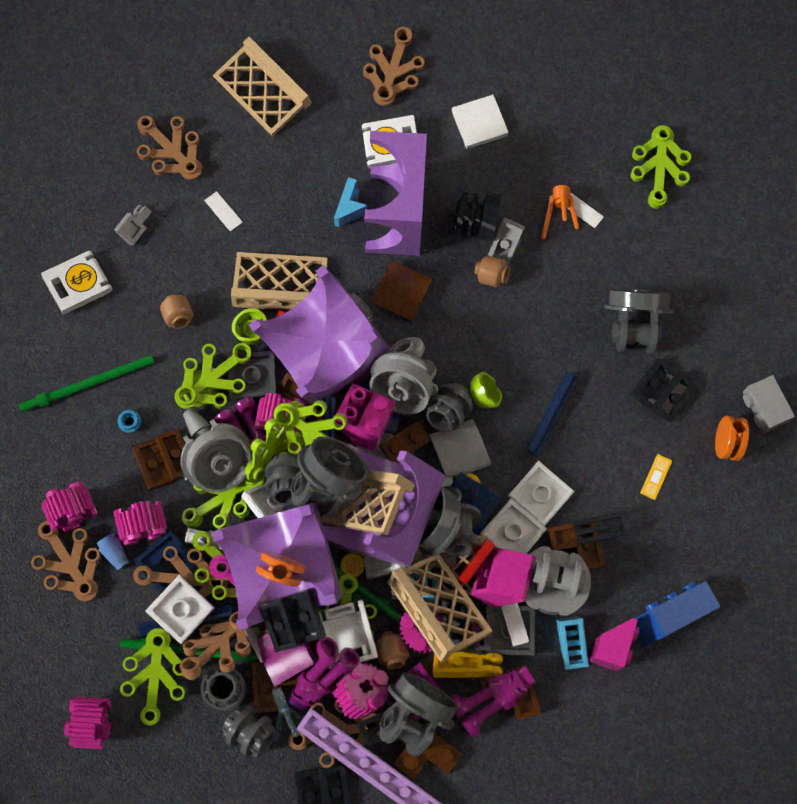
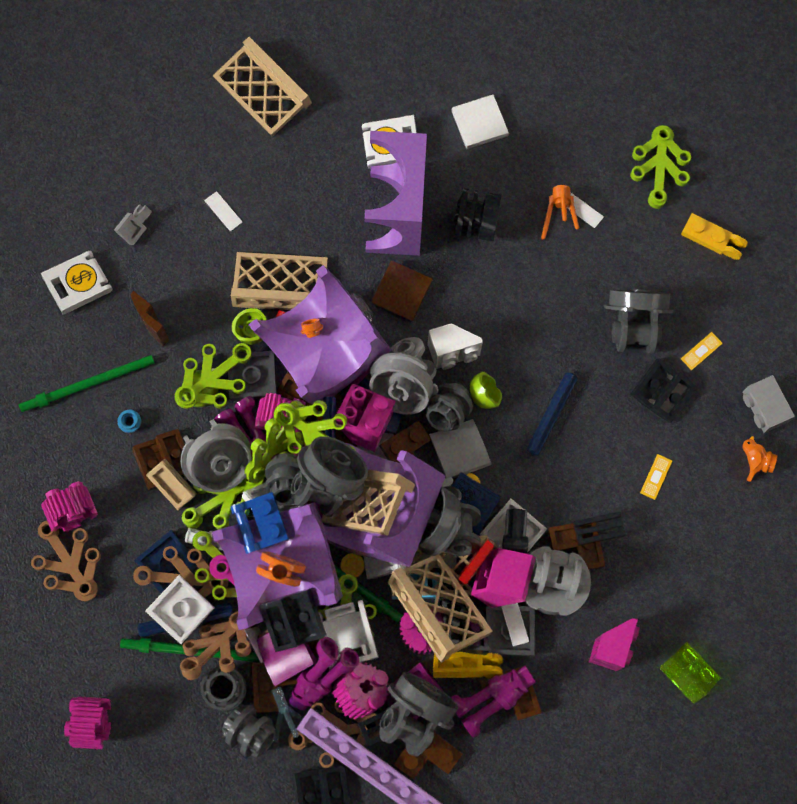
medium blue cone [97,533,129,570] -> none
dark pink brick [113,501,168,546] -> none
lime plant [120,628,185,726] -> none
medium nougat plant [137,116,202,180] -> none
medium nougat head [160,294,193,329] -> none
light grey cone [183,408,212,440] -> none
medium azure slope [334,177,367,227] -> none
medium nougat plant [363,27,424,106] -> none
medium nougat head [375,631,409,670] -> none
medium nougat head [475,255,510,288] -> none
light grey slope [488,218,525,266] -> none
white tile [508,461,575,526] -> none
medium azure slope [556,616,589,670] -> none
blue wedge [635,581,720,648] -> none
orange head [715,416,749,461] -> none
none -> reddish brown slope [130,291,170,347]
none -> tan tile [146,459,197,510]
none -> blue plate [230,492,289,554]
none -> orange plate [300,318,323,338]
none -> white slope [428,323,483,370]
none -> black piece [502,508,528,554]
none -> clear neon green bracket [660,642,721,703]
none -> yellow hinge [681,213,748,260]
none -> yellow sticker [681,332,723,370]
none -> orange animal [743,436,777,482]

